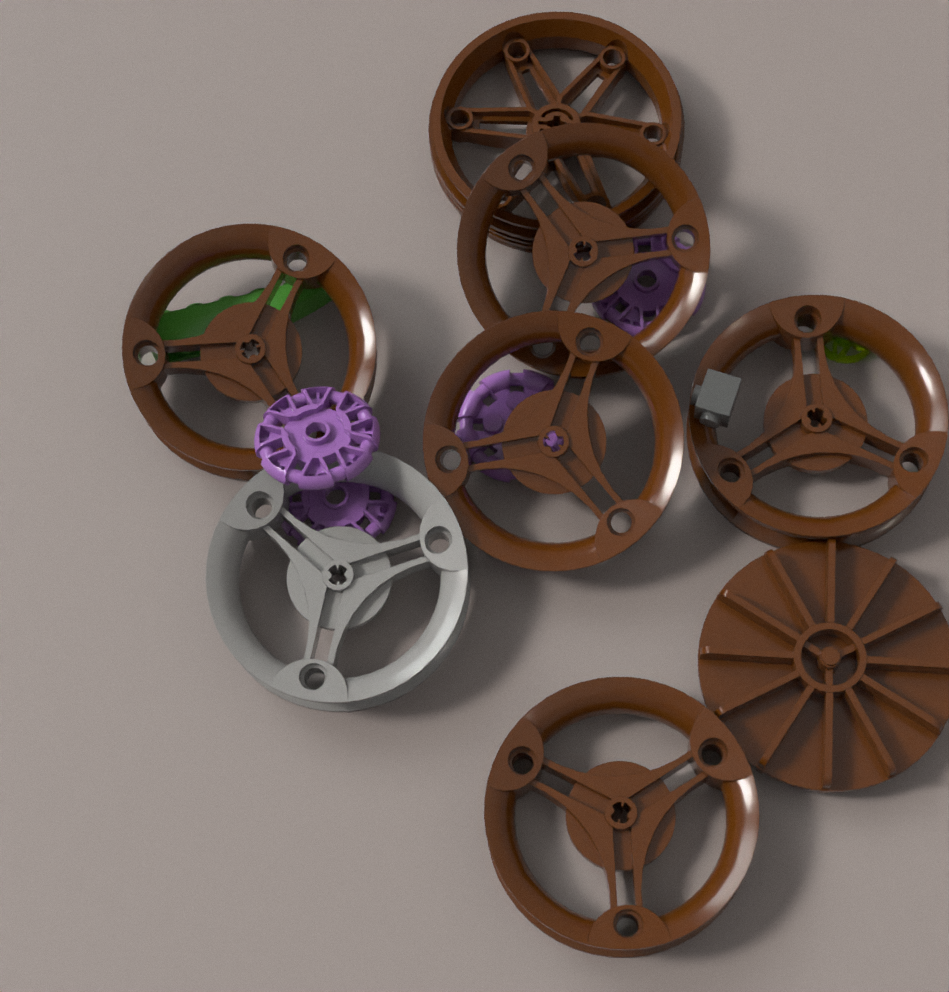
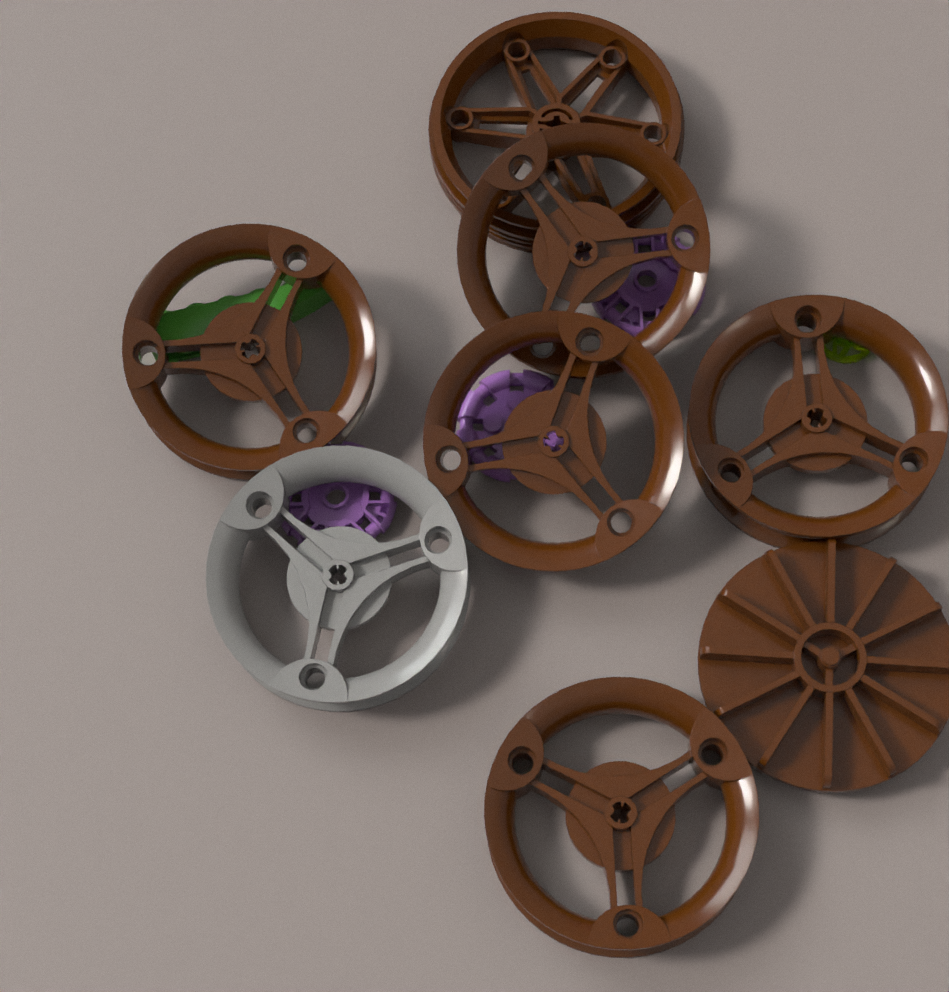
medium lavender plate [254,386,381,490] -> none
dark grey brick [690,369,742,428] -> none

